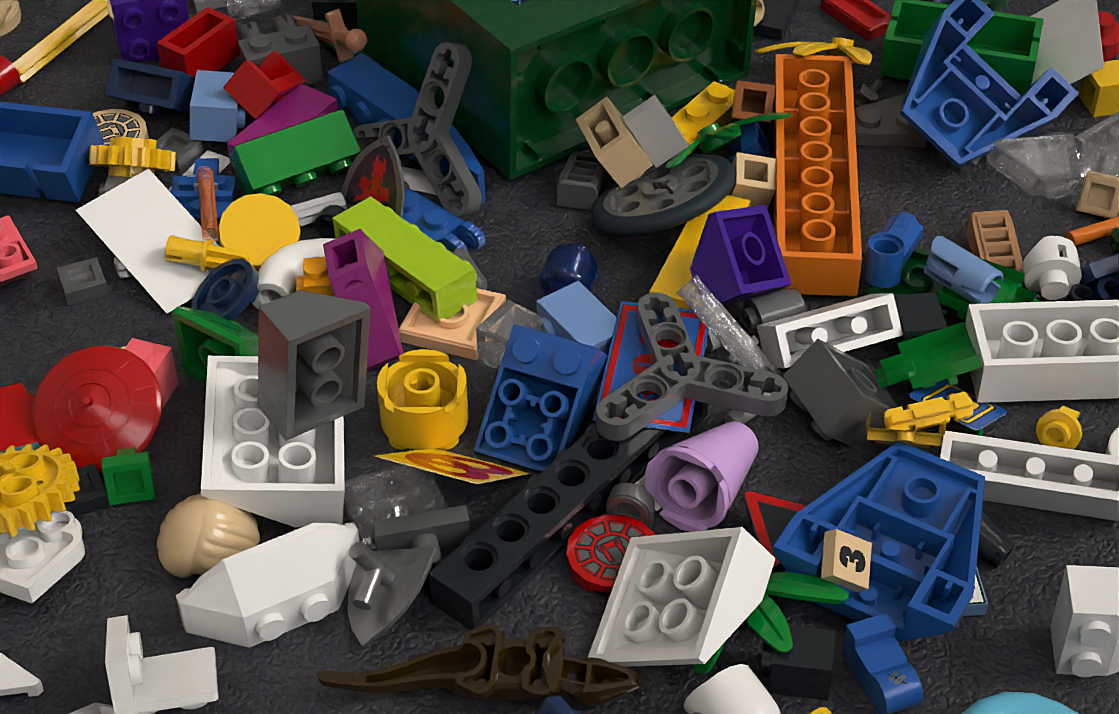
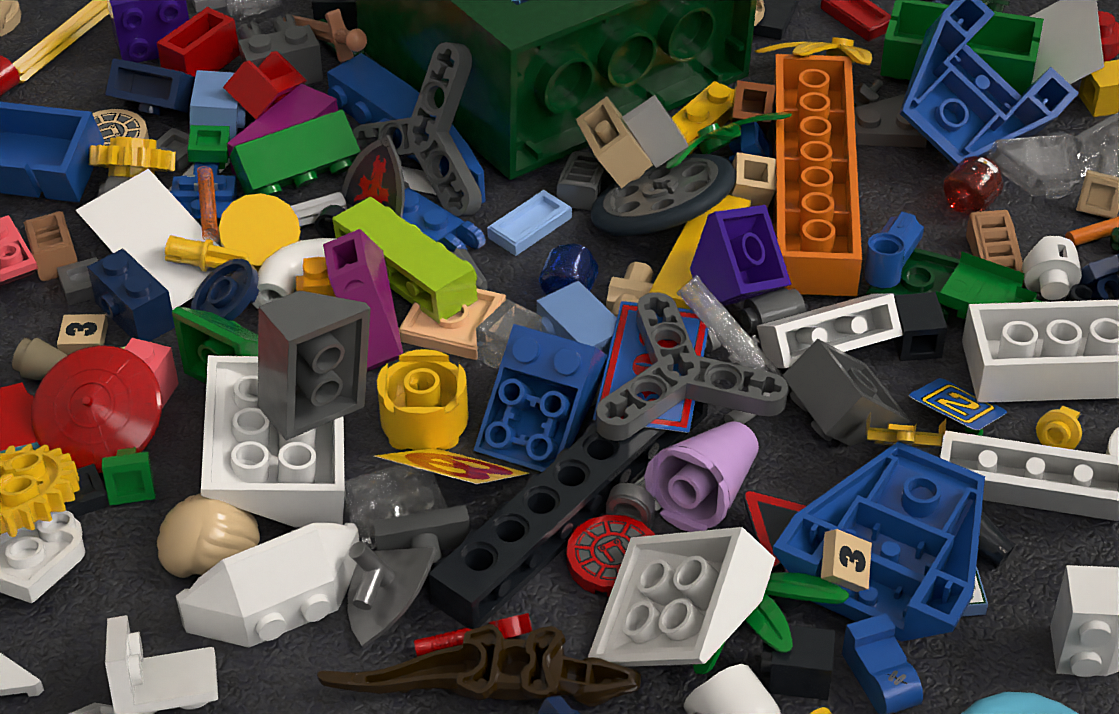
green piece [874,322,982,389] -> none
yellow axle [884,392,973,431] -> none
medium blue arm [923,236,1003,304] -> none
none -> dark tan cone [12,337,67,381]
none -> medium nougat slope [23,211,78,281]
none -> tan tile [57,314,108,355]
none -> dark blue brick [87,248,175,342]
none -> green tile [187,125,230,169]
none -> red piece [414,613,533,657]
none -> light blue tile [487,190,572,256]
none -> tan axle [606,262,653,317]
none -> clear red head [943,156,1004,215]

